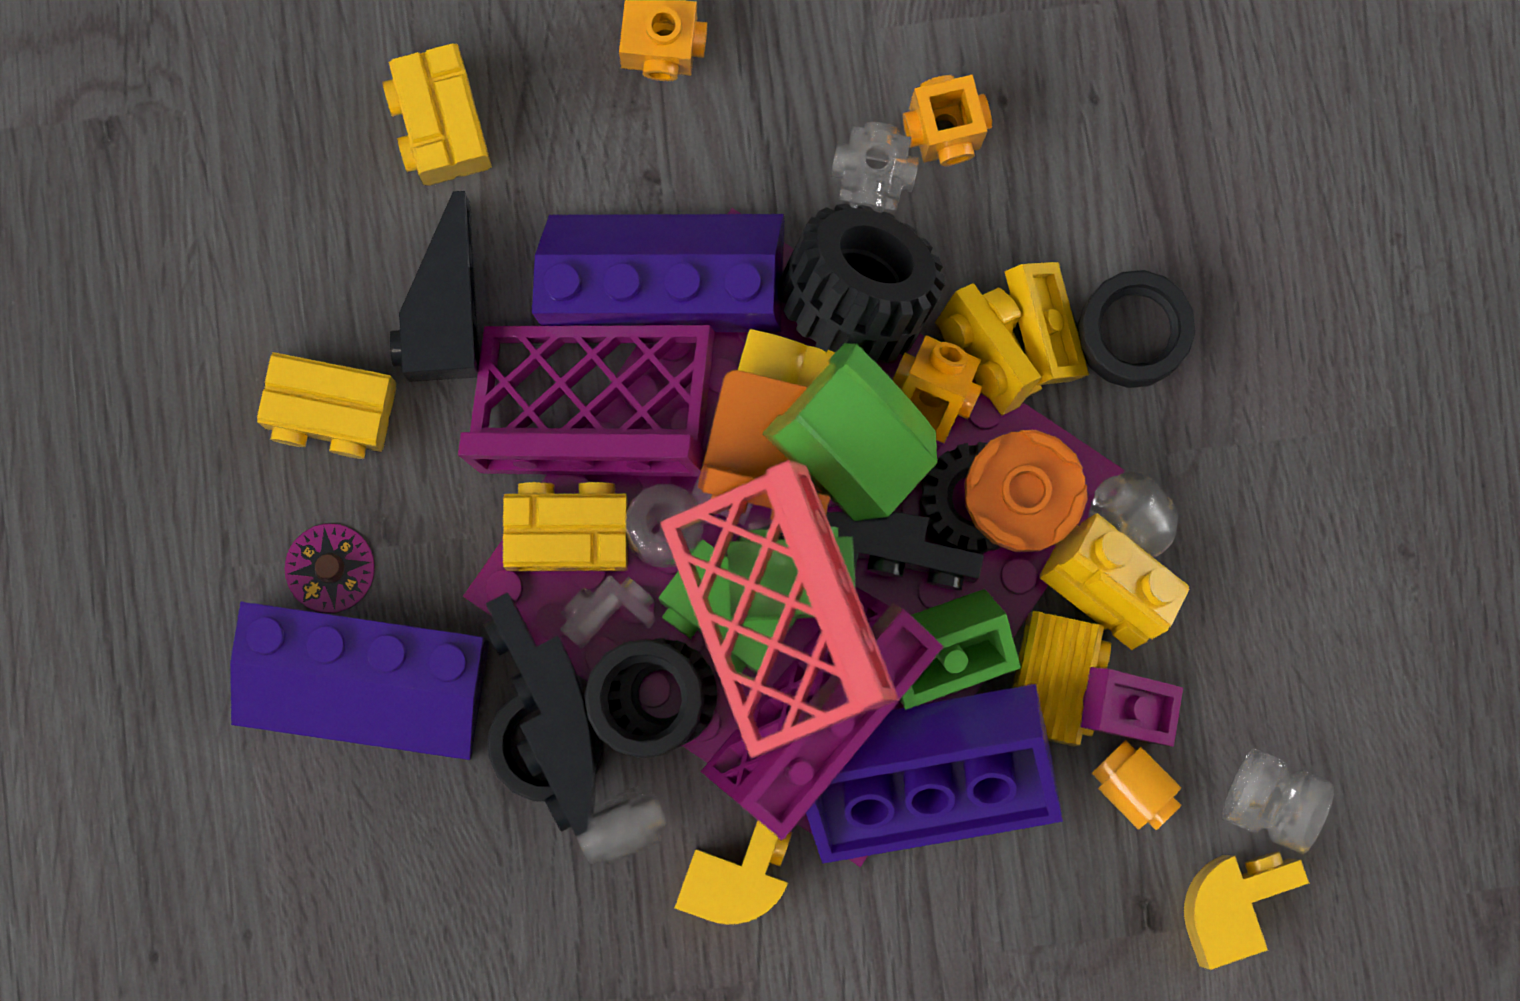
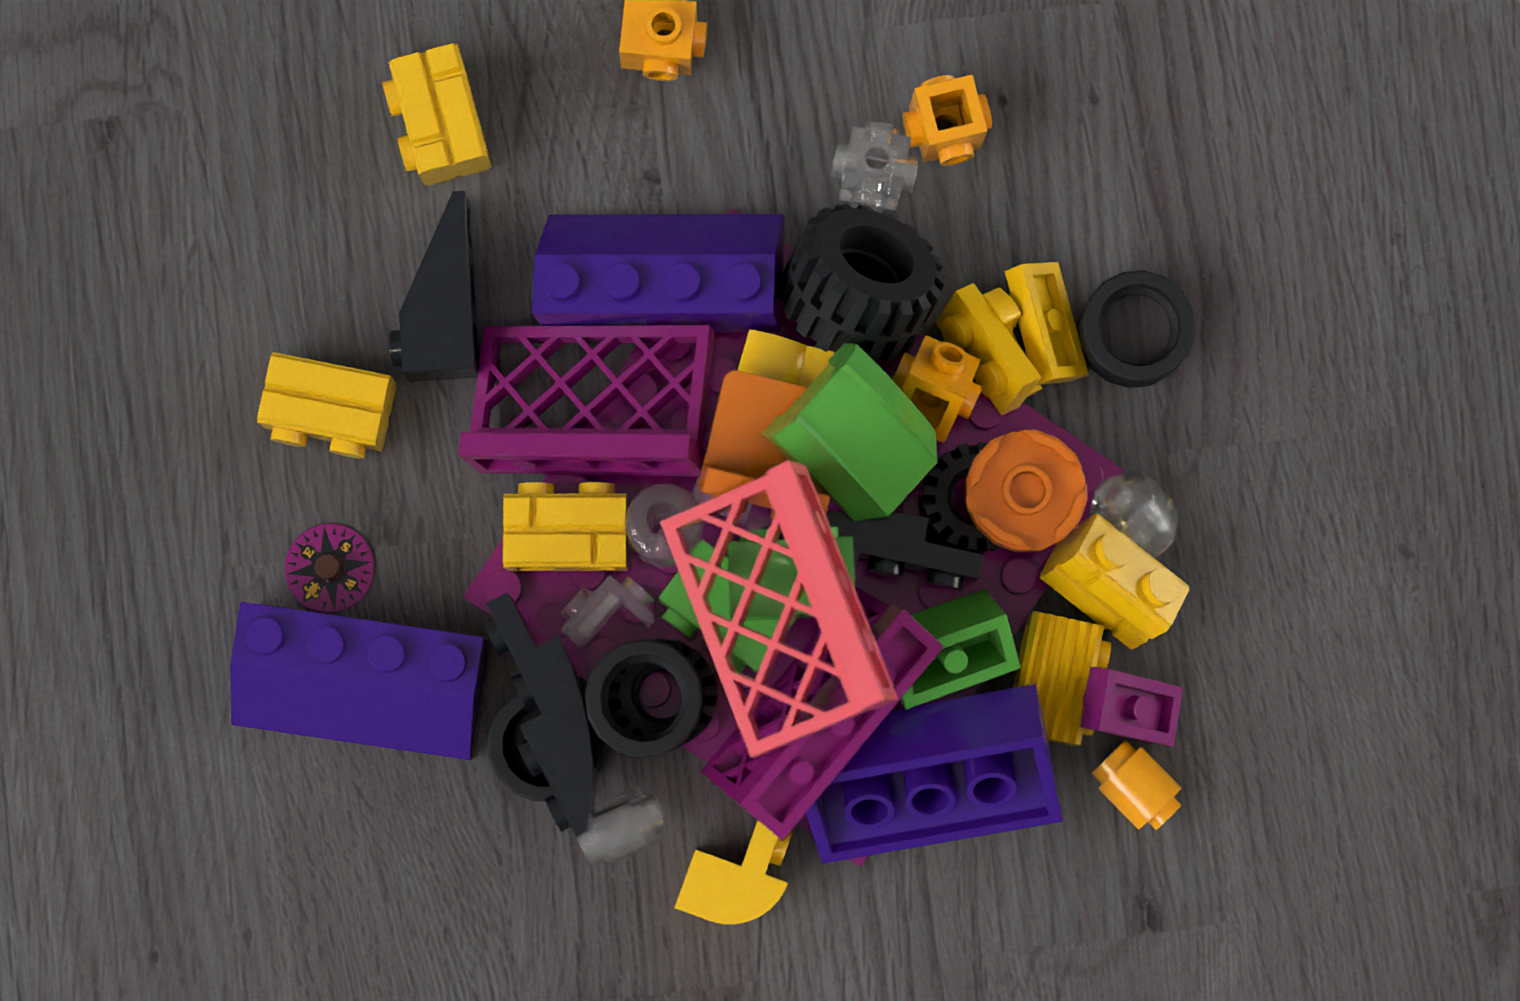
yellow brick [1184,851,1309,970] -> none
clear wheel [1222,748,1335,855] -> none

